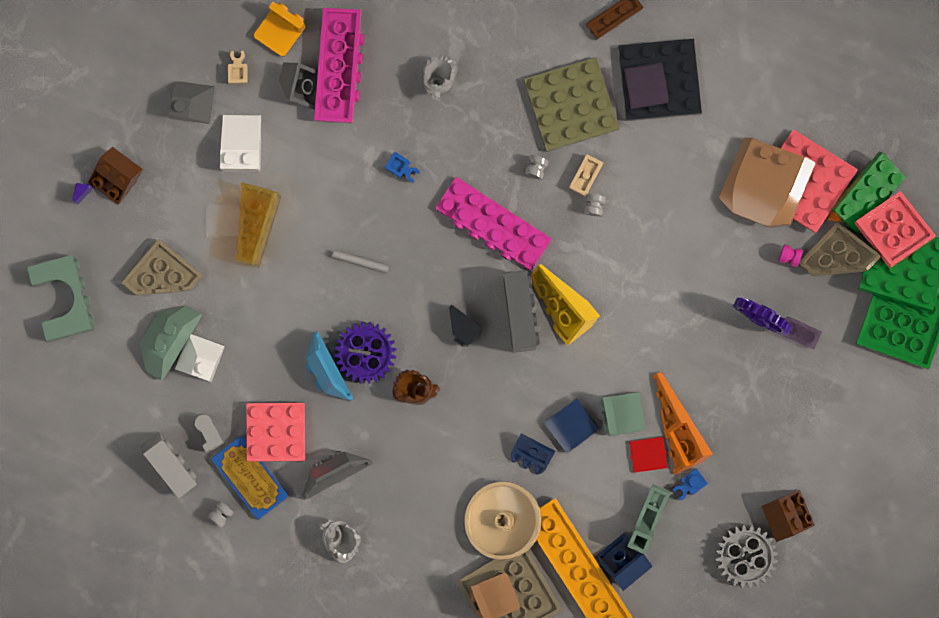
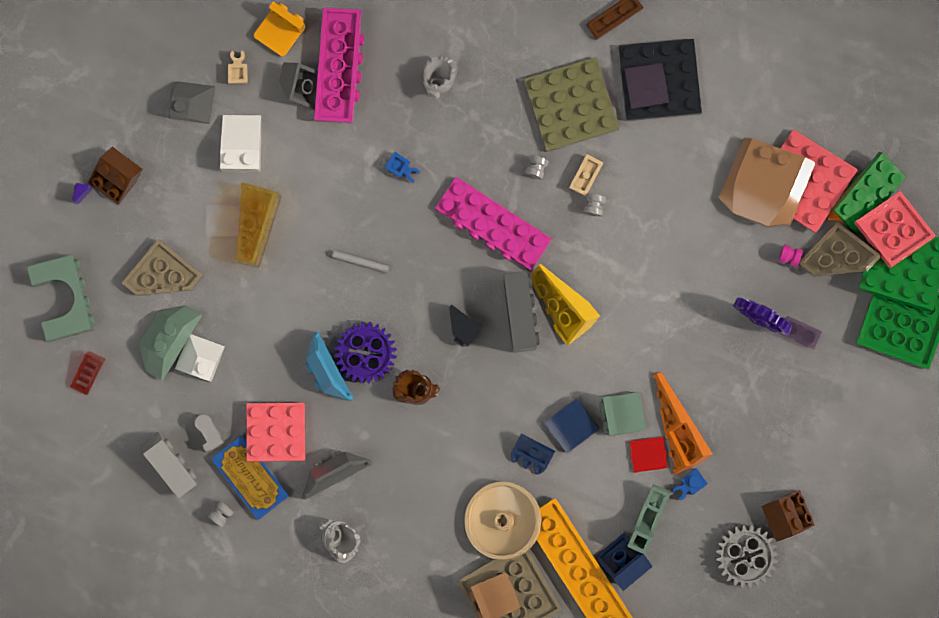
none -> clear red slope [70,351,106,395]

